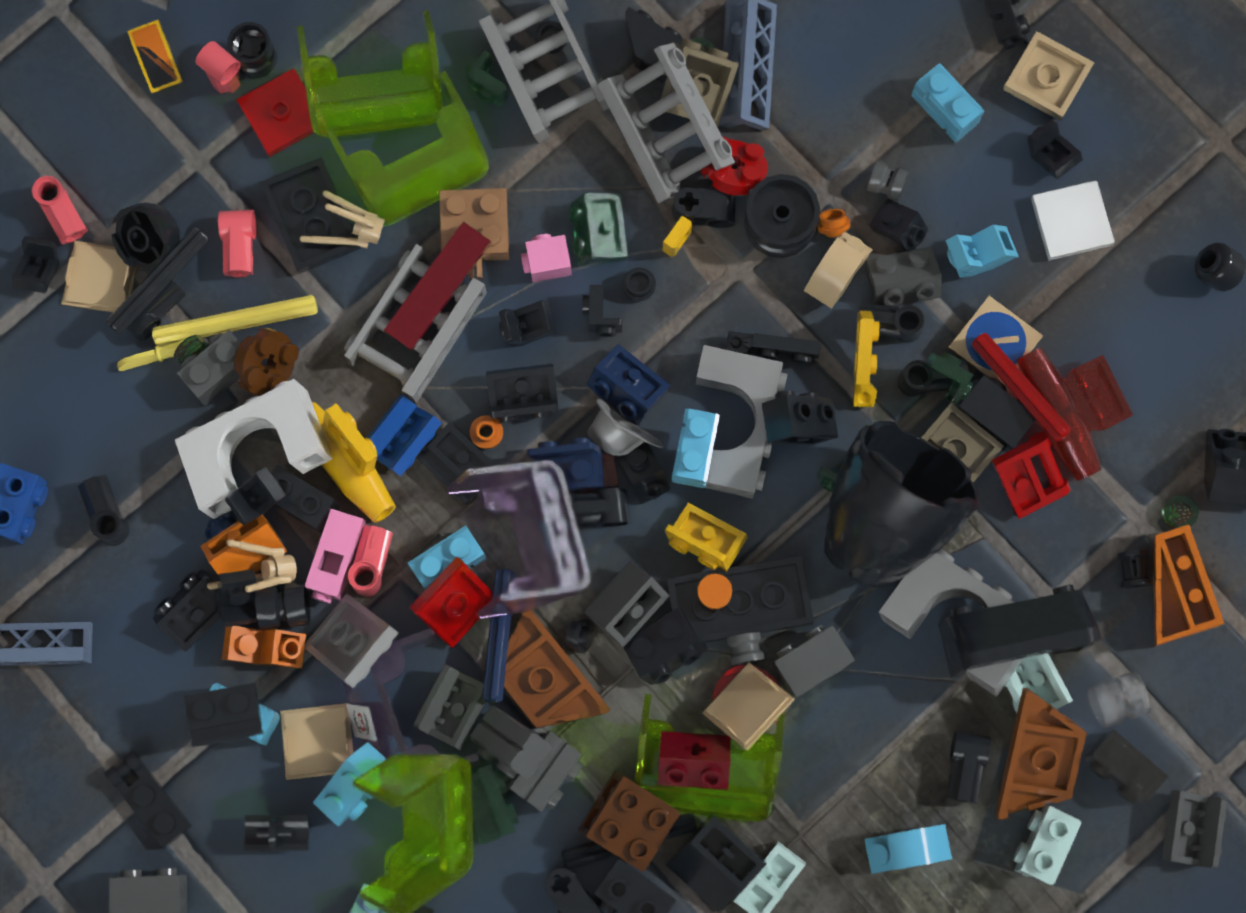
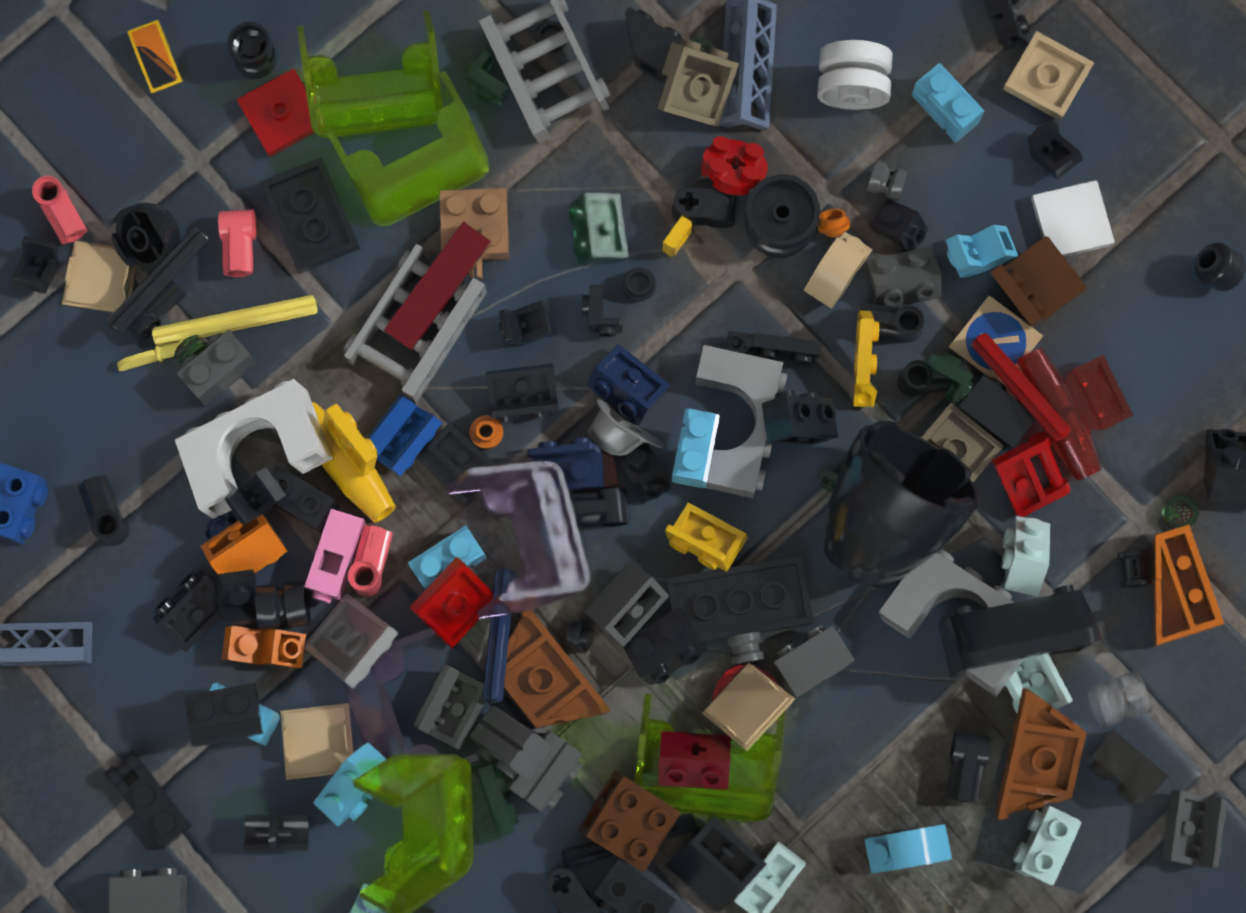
coral piece [195,41,241,94] -> none
tan plant [207,539,297,592] -> none
reddish brown plate [234,328,299,396] -> none
tan plant [299,191,385,249] -> none
white sticker [347,704,377,741] -> none
bright pink brick [521,234,572,283] -> none
light grey fence [597,43,735,203] -> none
orange tile [697,574,732,610] -> none
none -> white wheel [817,40,892,110]
none -> reddish brown bracket [990,236,1086,328]
none -> light aqua brick [1001,516,1050,597]

